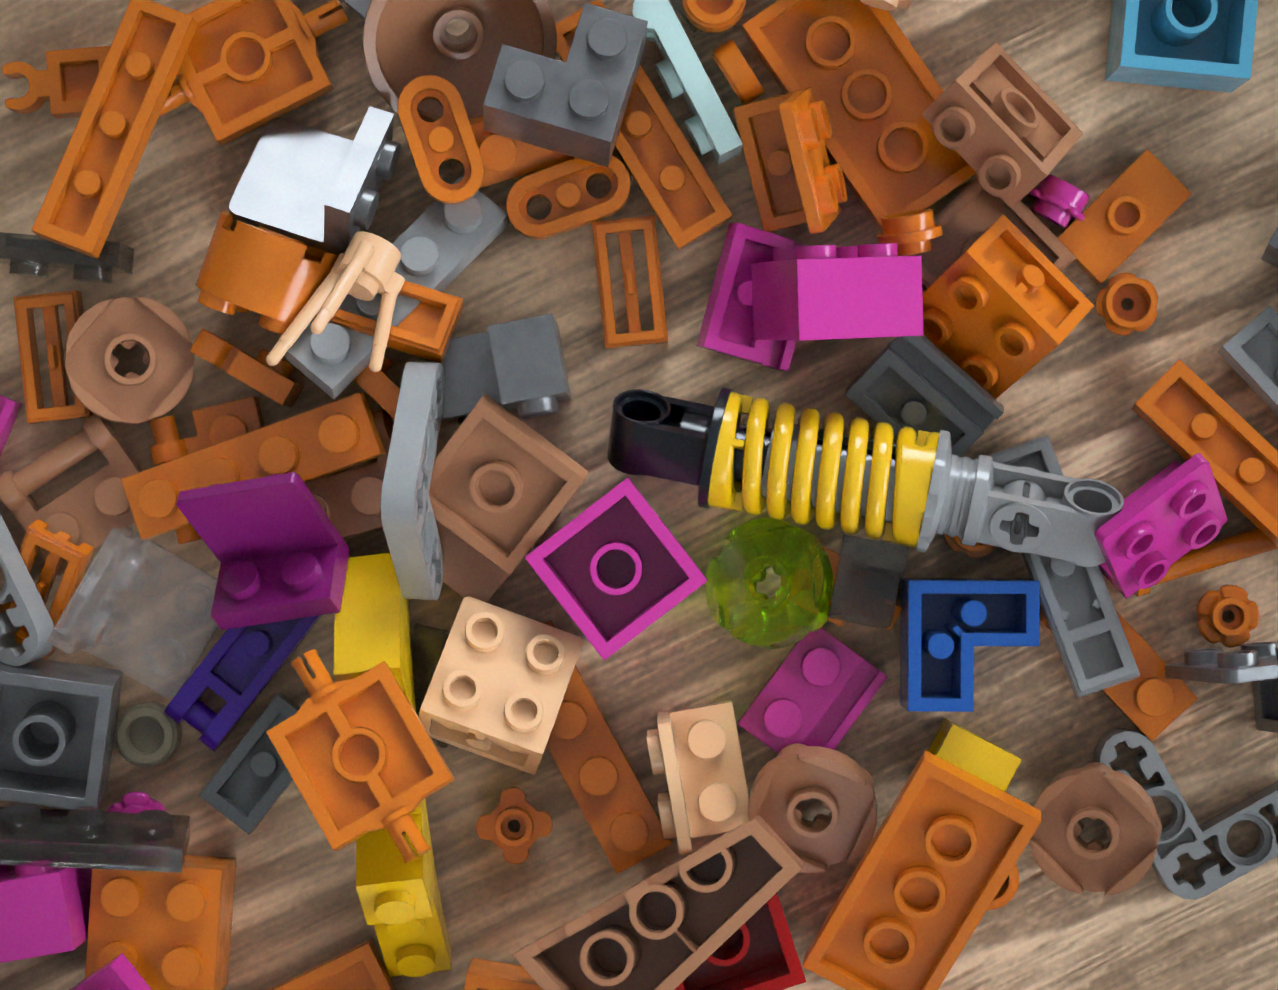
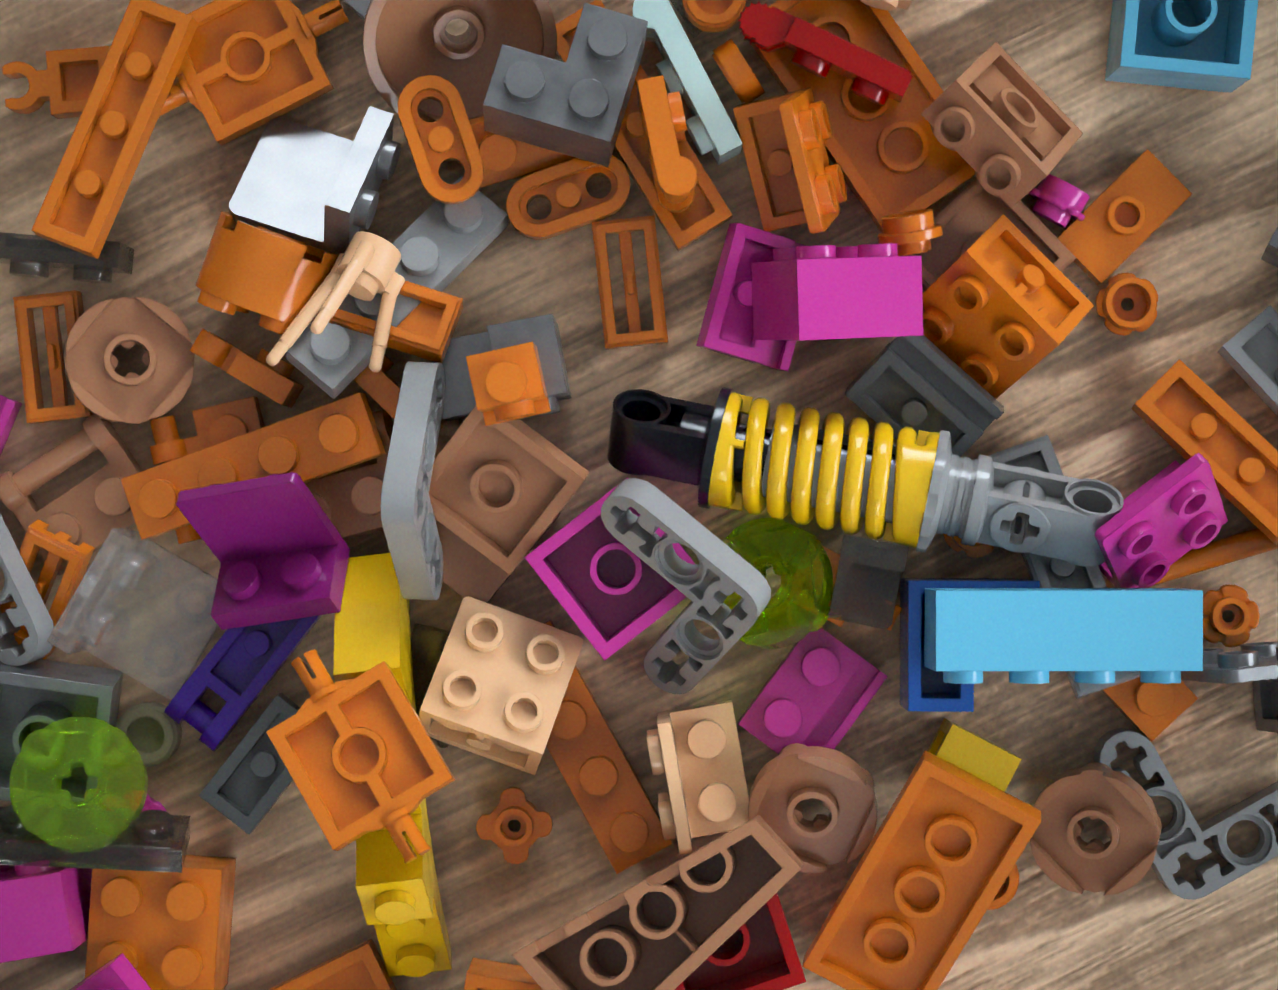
none -> clear neon green plate [9,717,148,852]
none -> orange brick [466,341,551,426]
none -> light grey beam [601,478,771,695]
none -> orange plate [637,75,697,213]
none -> red hinge [738,1,913,106]
none -> medium azure brick [924,588,1203,684]

